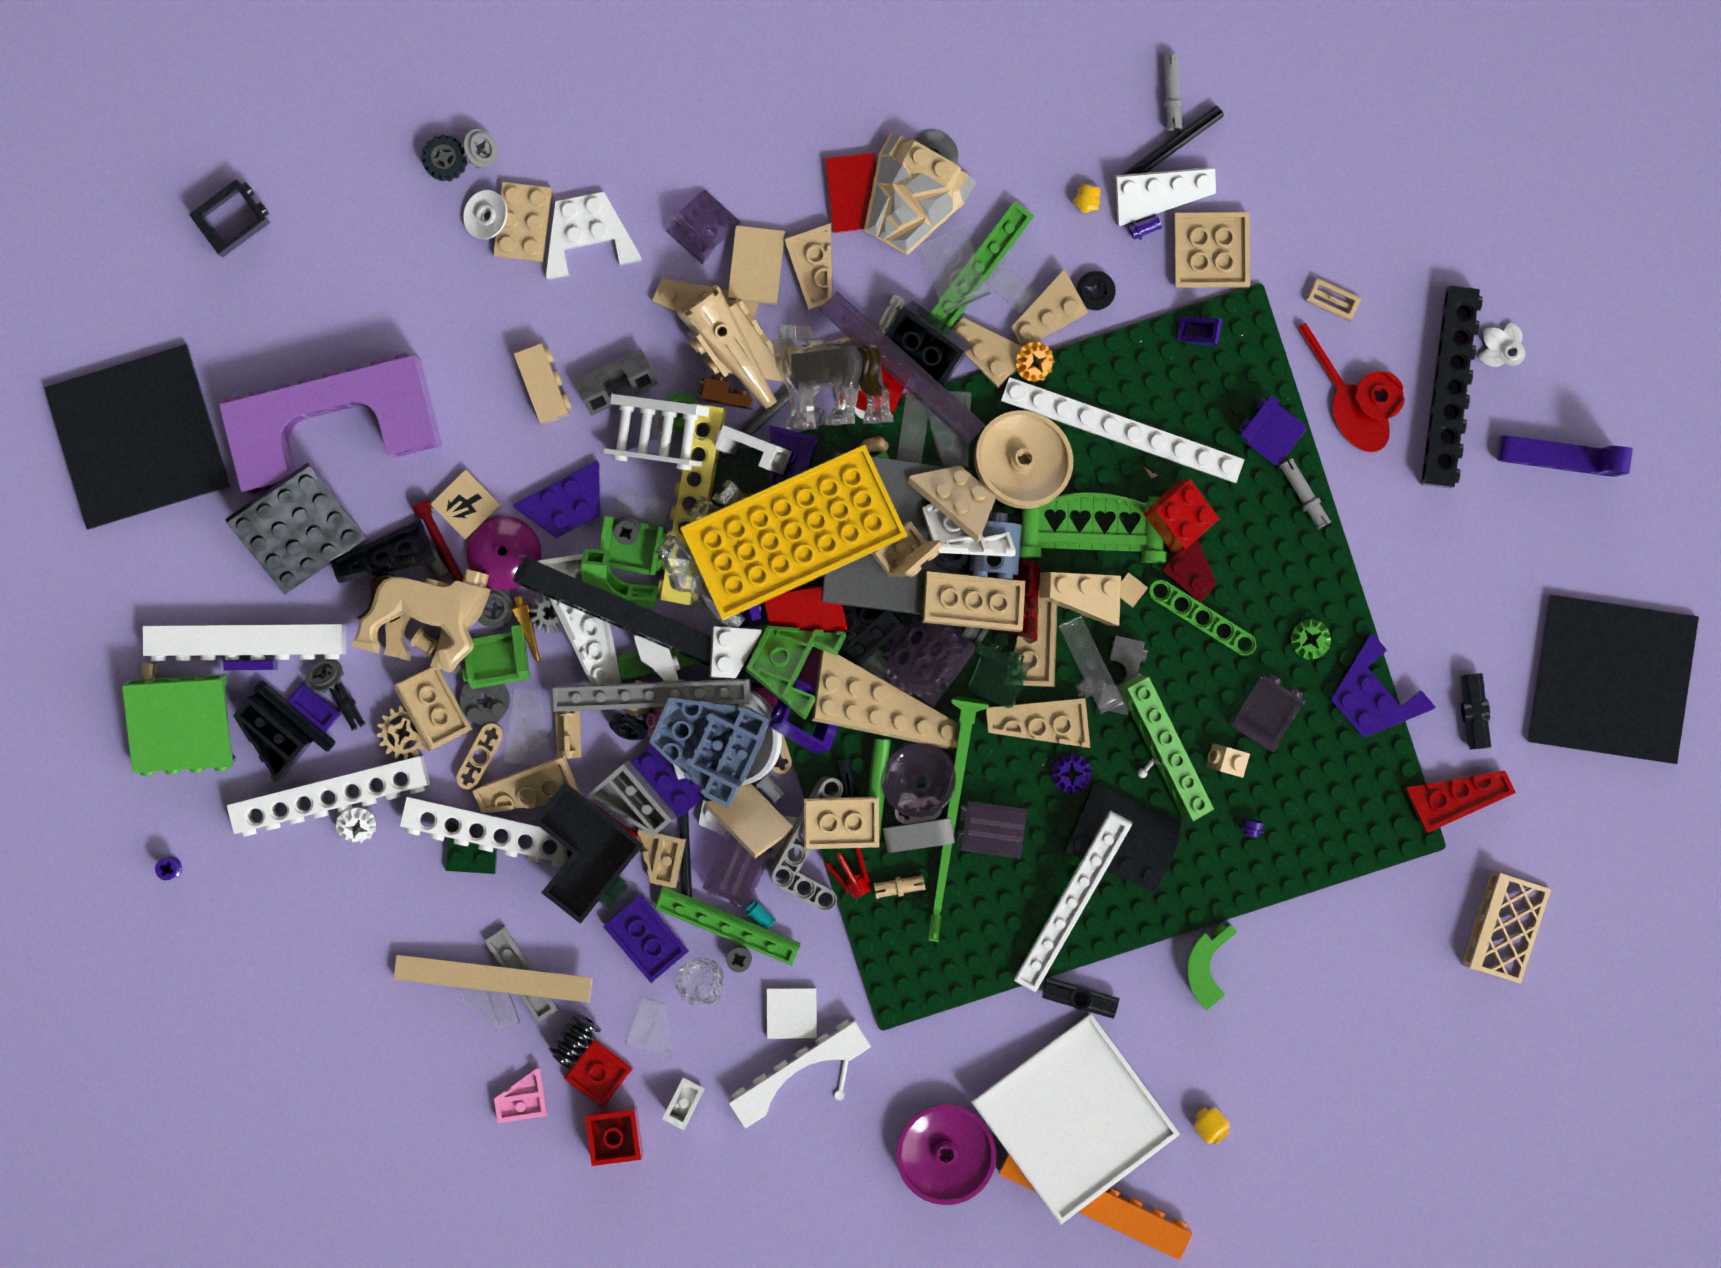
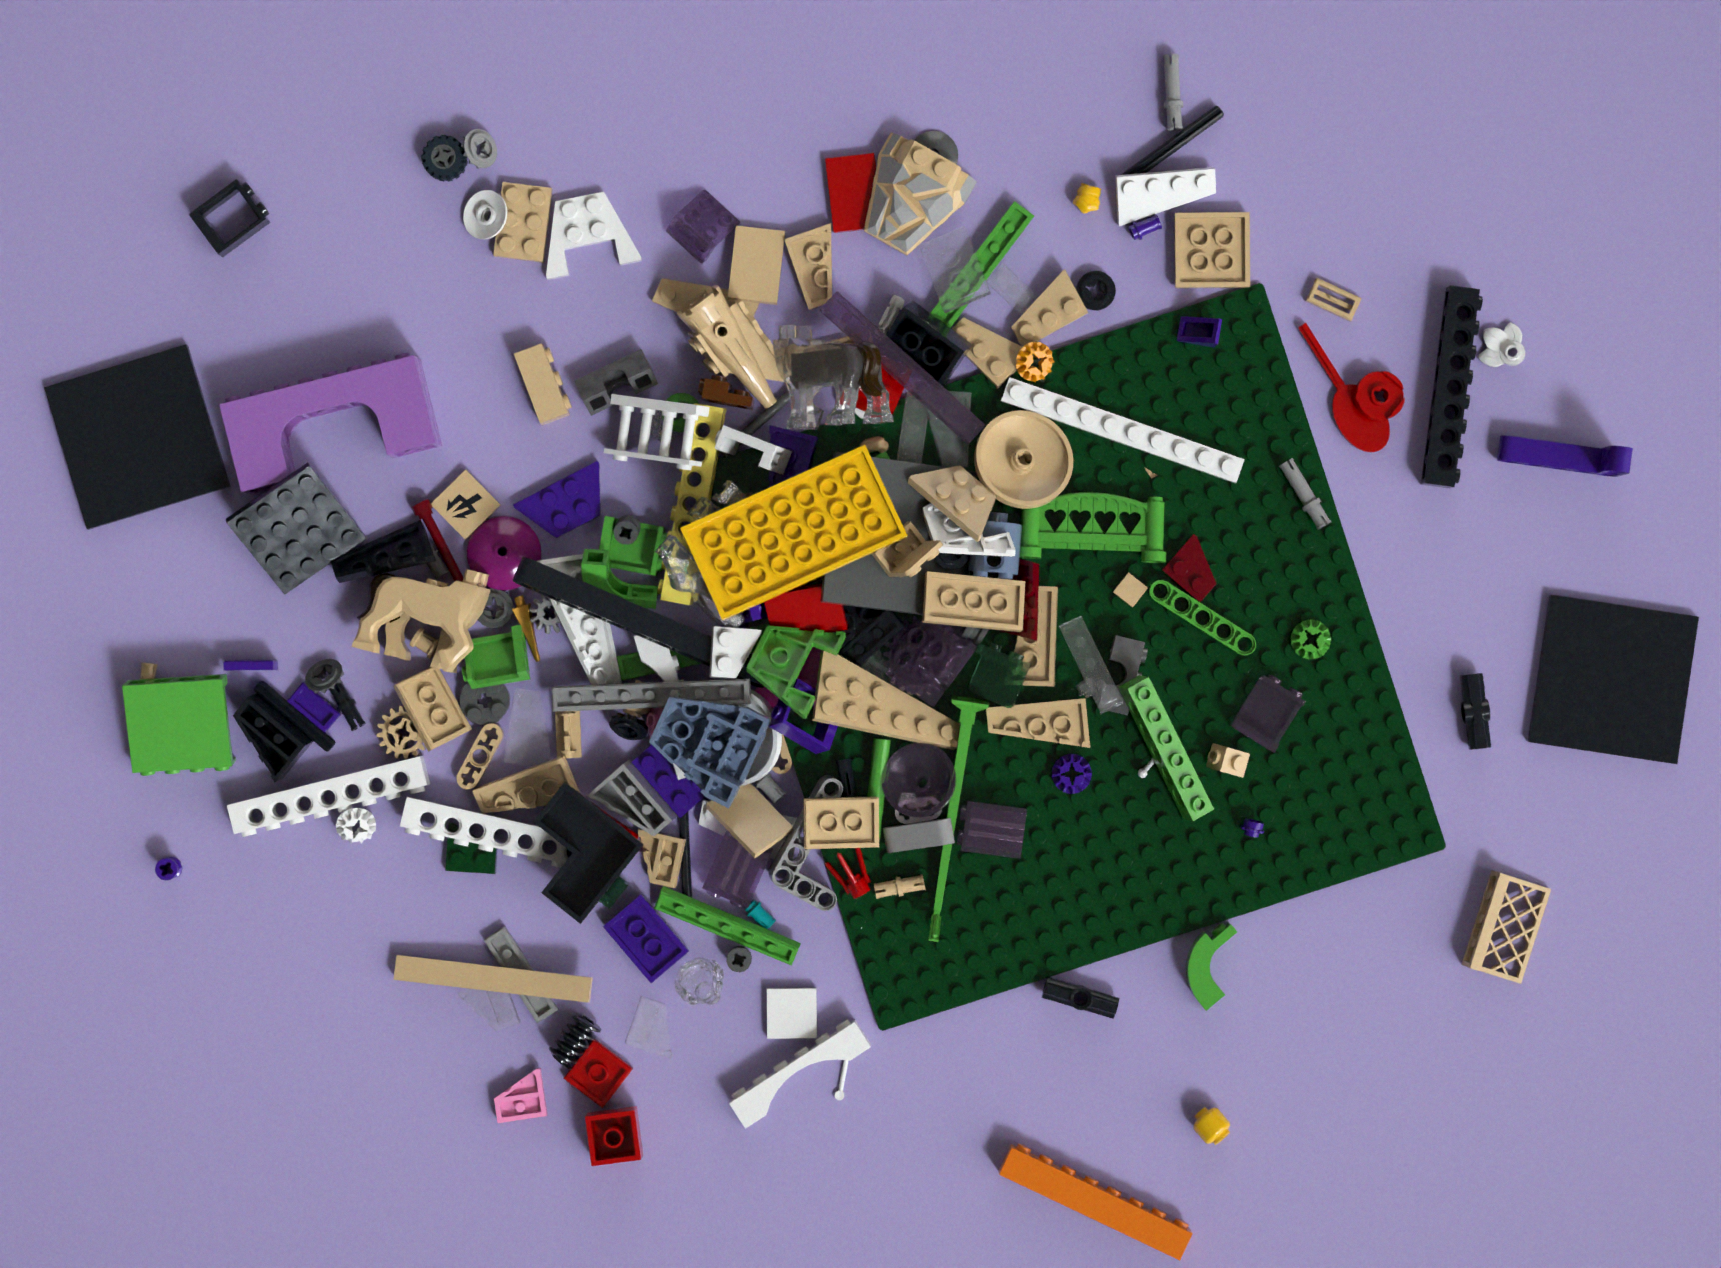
white brick [143,624,346,661] -> none
clear tile [616,487,671,526] -> none
white slope [662,1078,705,1130] -> none
magenta dish [896,1104,996,1205] -> none
white tile [971,1013,1180,1225] -> none
white tile [1014,811,1132,992] -> none
tan wedge [1039,572,1121,626] -> none
black slope [1064,783,1185,894] -> none
red brick [1143,479,1219,552] -> none
dark purple bracket [1238,395,1306,465] -> none
dark purple wing [1330,633,1436,738] -> none
red wing [1404,770,1516,834] -> none

